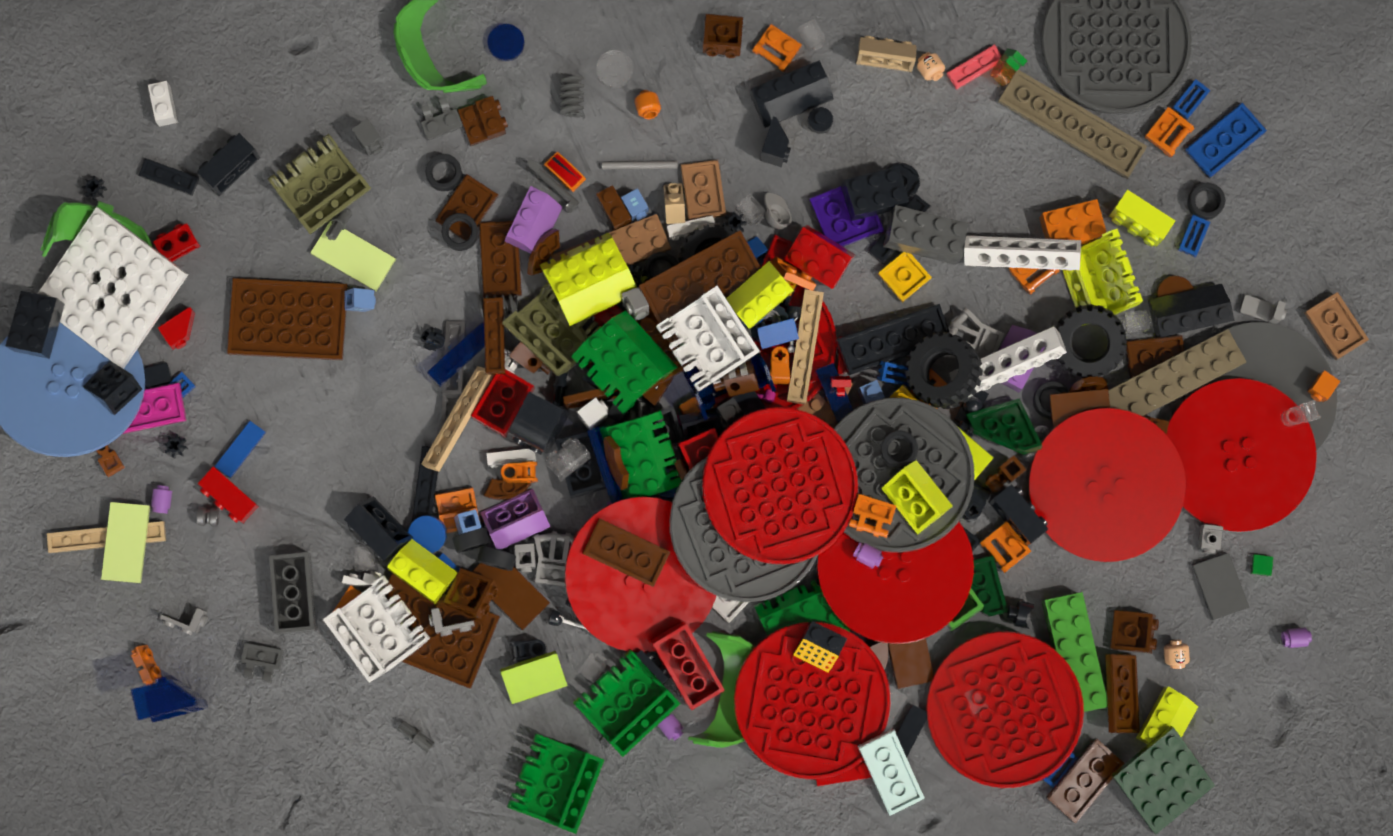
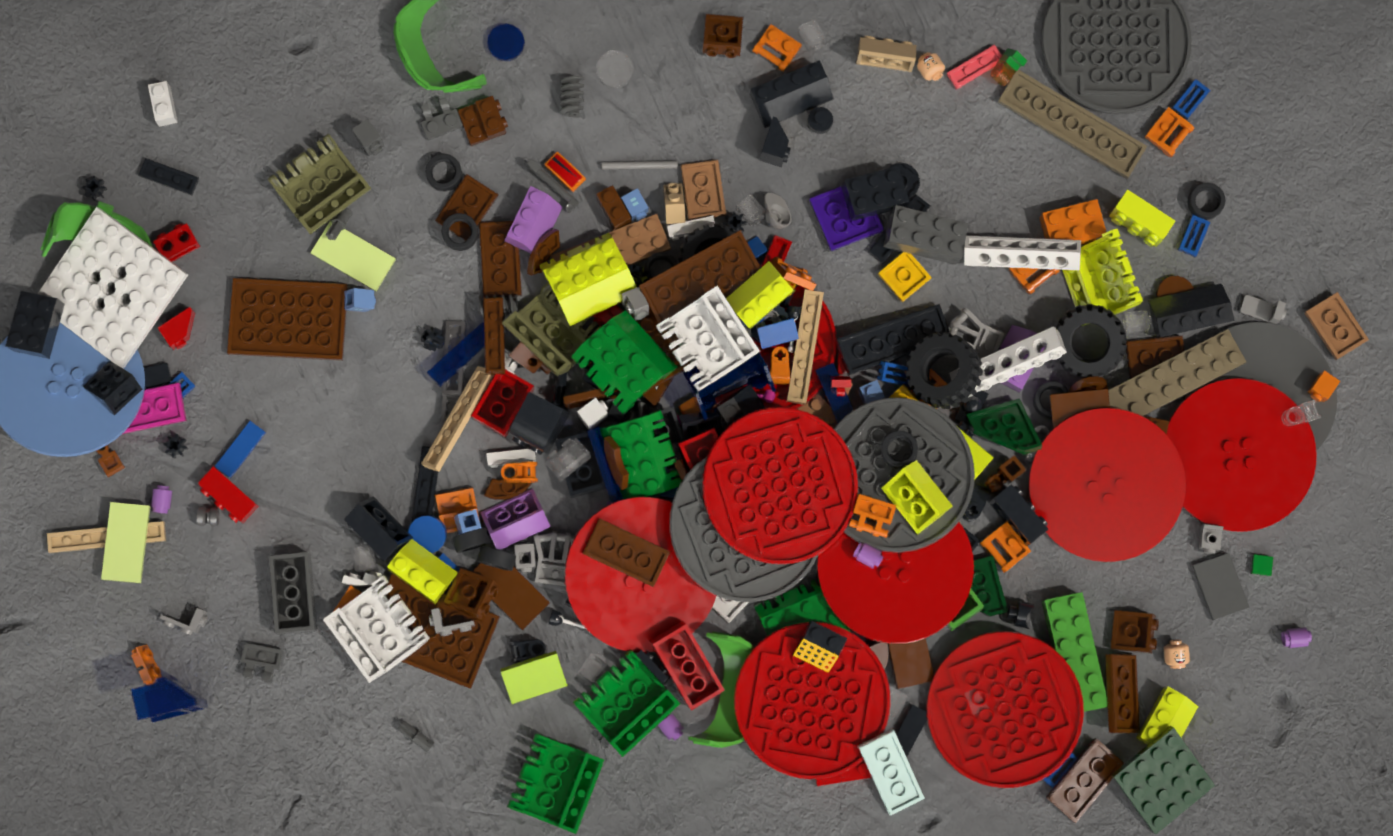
black brick [198,133,260,196] -> none
orange head [634,90,661,119] -> none
reddish brown torso [713,358,759,396] -> none
red brick [784,225,855,289] -> none
blue tile [1185,102,1267,179] -> none

